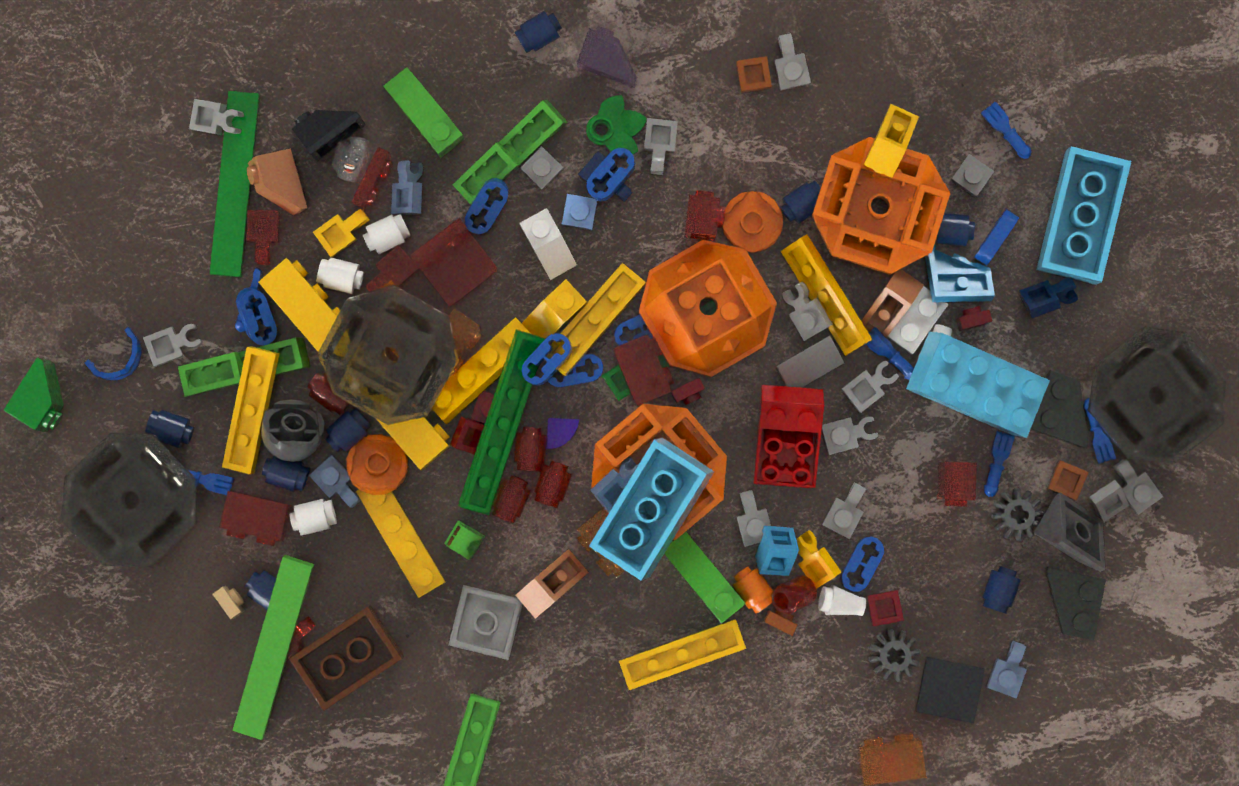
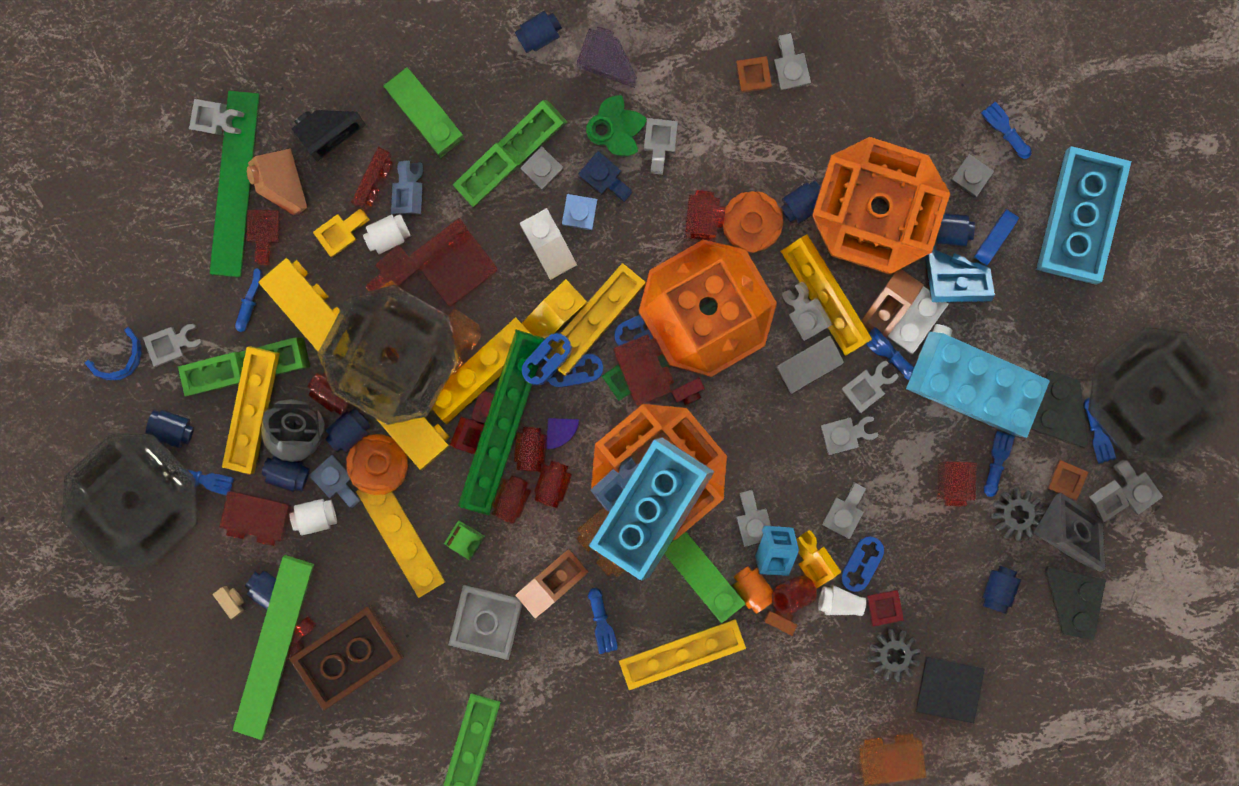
green slope [3,357,64,432] -> none
blue beam [236,287,277,345] -> none
white brick [316,257,364,294] -> none
clear head [332,135,376,183] -> none
blue beam [465,178,509,234] -> none
blue beam [586,148,636,201] -> none
red slope [754,385,824,488] -> none
yellow slope [864,104,919,178] -> none
dark red plate [956,306,992,331] -> none
sand blue plate [986,640,1027,698] -> none
dark blue plate [1019,278,1078,318] -> none
none -> blue piece [588,587,617,654]

